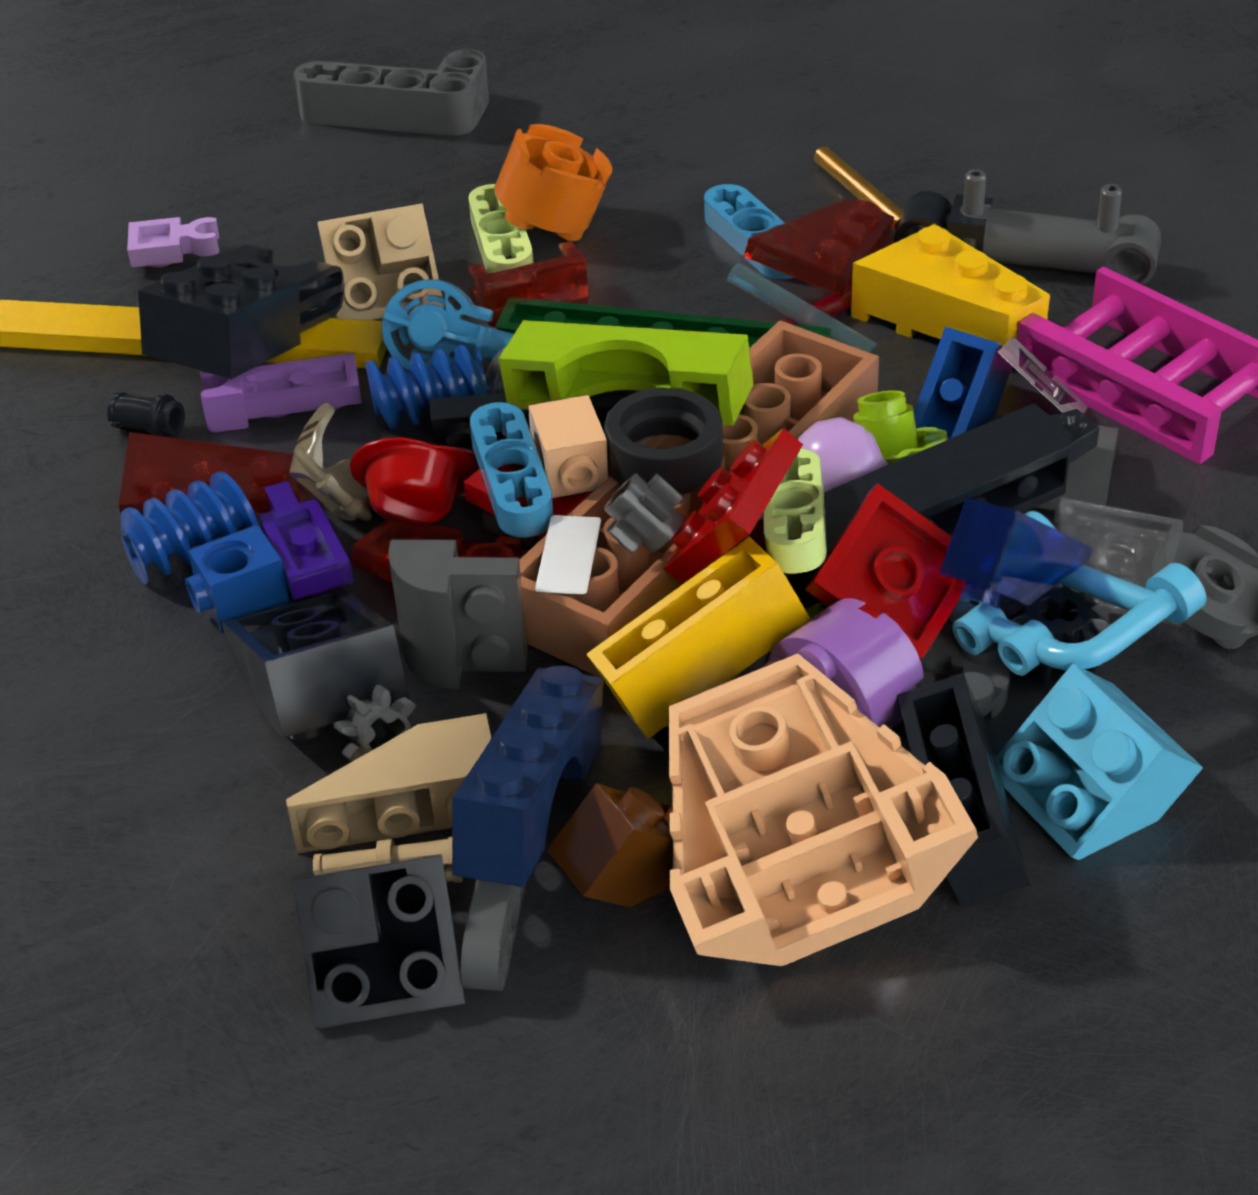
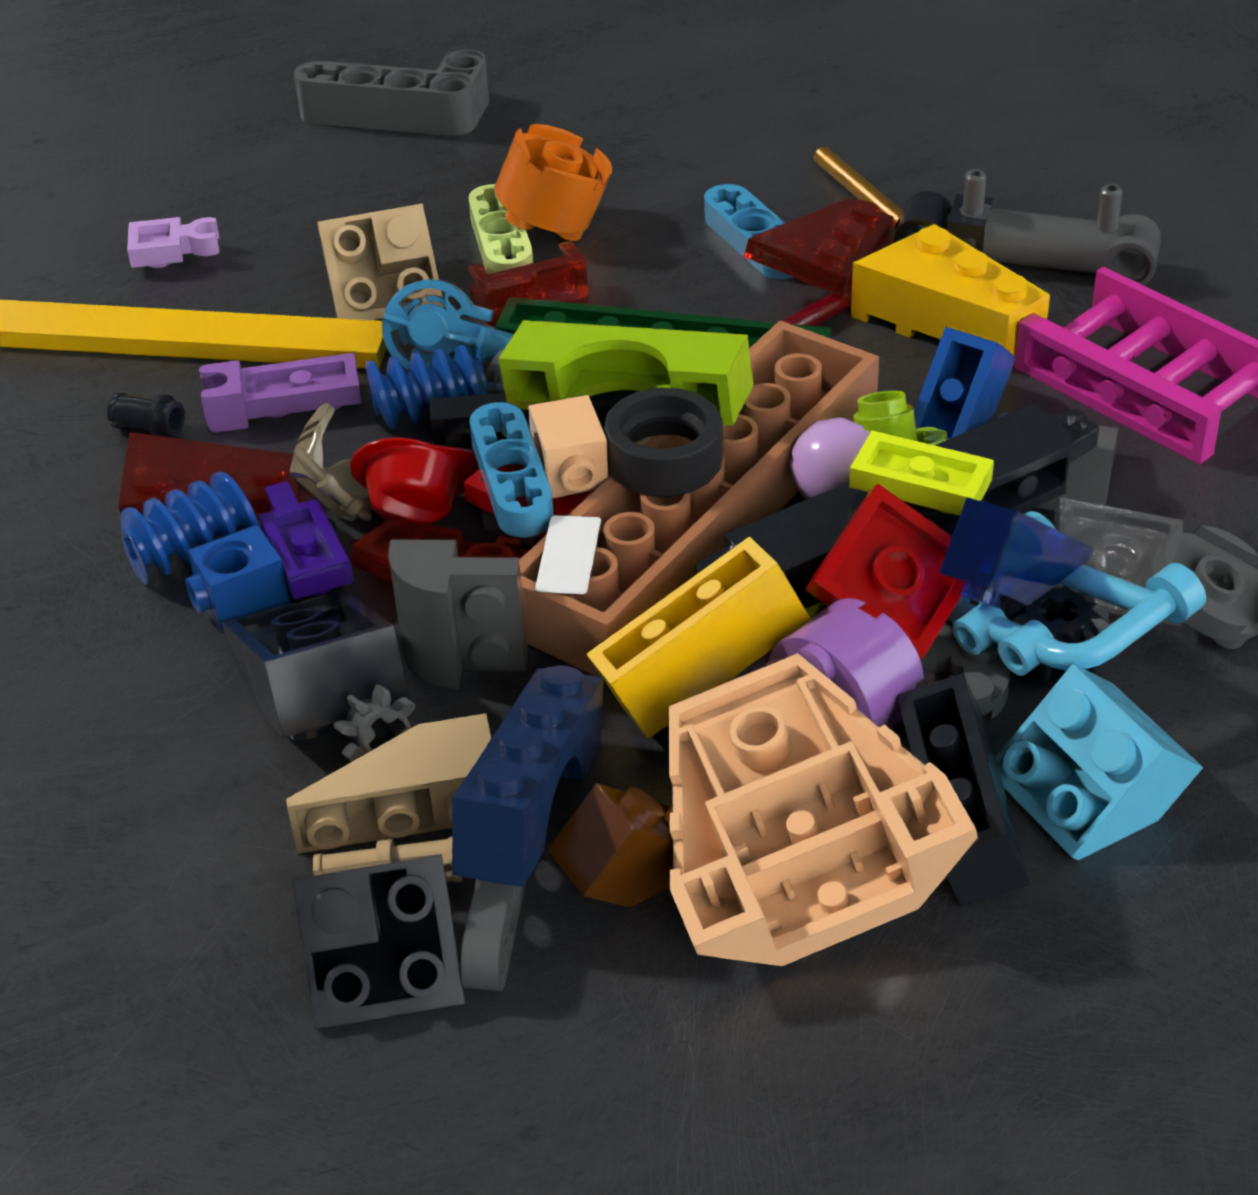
black brick [138,244,344,379] -> none
dark grey gear [604,473,685,554] -> none
red plate [663,428,803,585] -> none
clear light blue bar [727,262,877,354] -> none
yellowish green beam [763,449,827,574] -> none
sticker [998,337,1088,413] -> none
none -> neon yellow plate [849,430,994,519]

